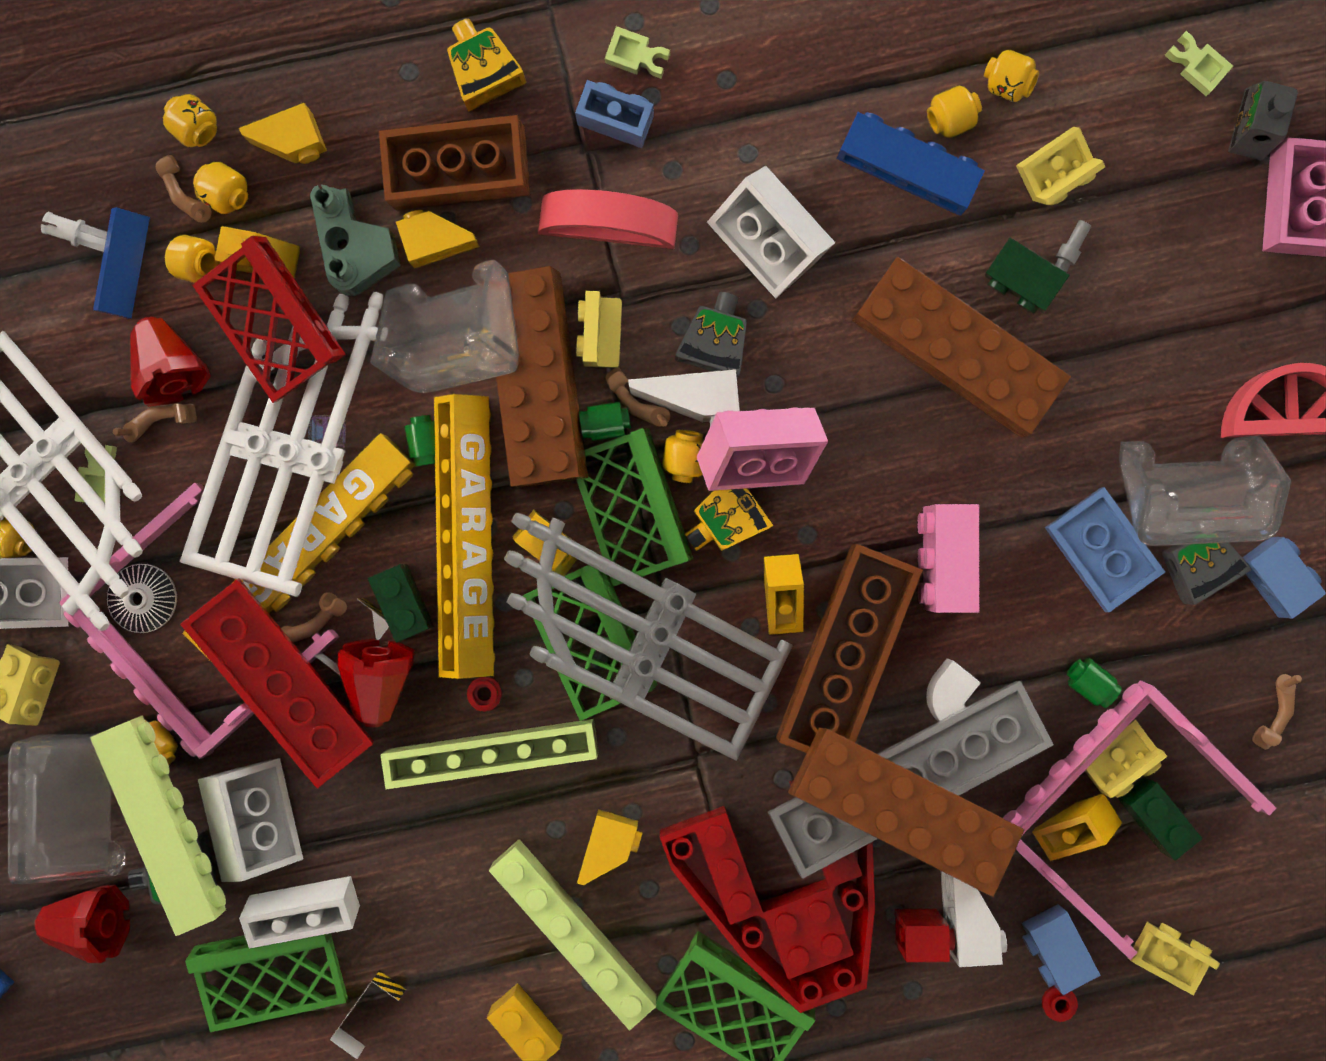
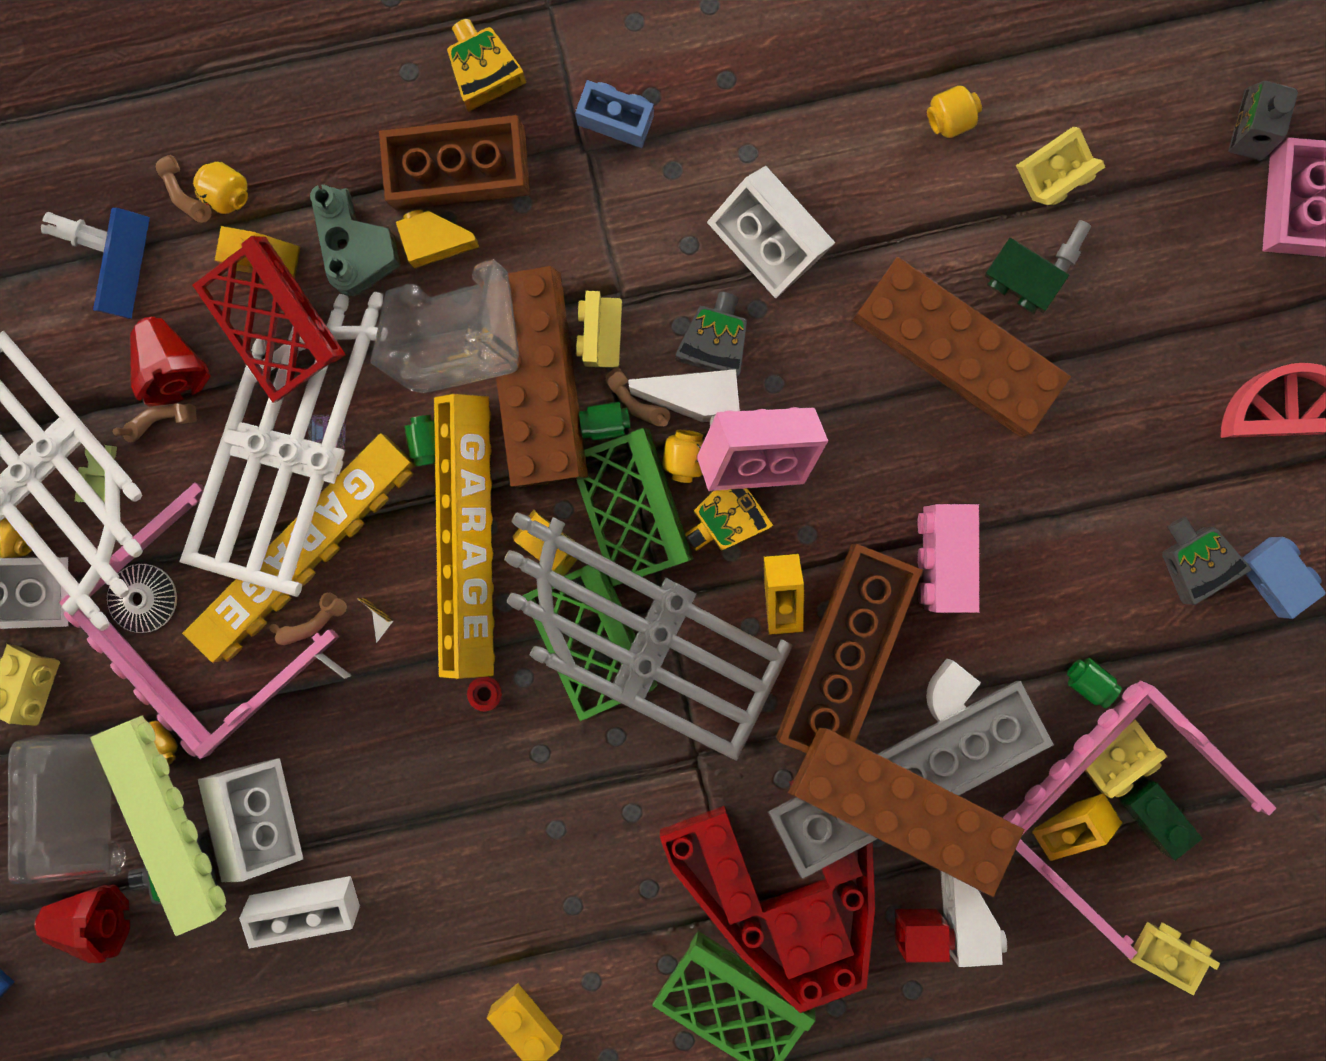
yellow head [163,94,217,147] -> none
yellow head [165,235,219,283] -> none
red plate [180,579,374,789] -> none
bright green fence [185,933,348,1032] -> none
yellow slope [239,103,327,164] -> none
sticker [330,970,406,1059] -> none
red cone [337,639,414,727] -> none
dark green brick [368,564,435,643] -> none
yellowish green brick [381,719,599,789] -> none
yellowish green brick [489,839,656,1031] -> none
coral window [538,189,678,249] -> none
yellow slope [577,809,642,885] -> none
yellowish green plate [605,26,670,79] -> none
blue brick [836,112,985,216] -> none
yellow head [984,50,1039,102] -> none
medium blue brick [1022,904,1101,995] -> none
red plate [1042,986,1078,1022] -> none
medium blue plate [1045,487,1165,613] -> none
clear windscreen [1119,436,1292,546] -> none
yellowish green plate [1165,31,1233,96] -> none
medium nougat piece [1252,674,1302,750] -> none

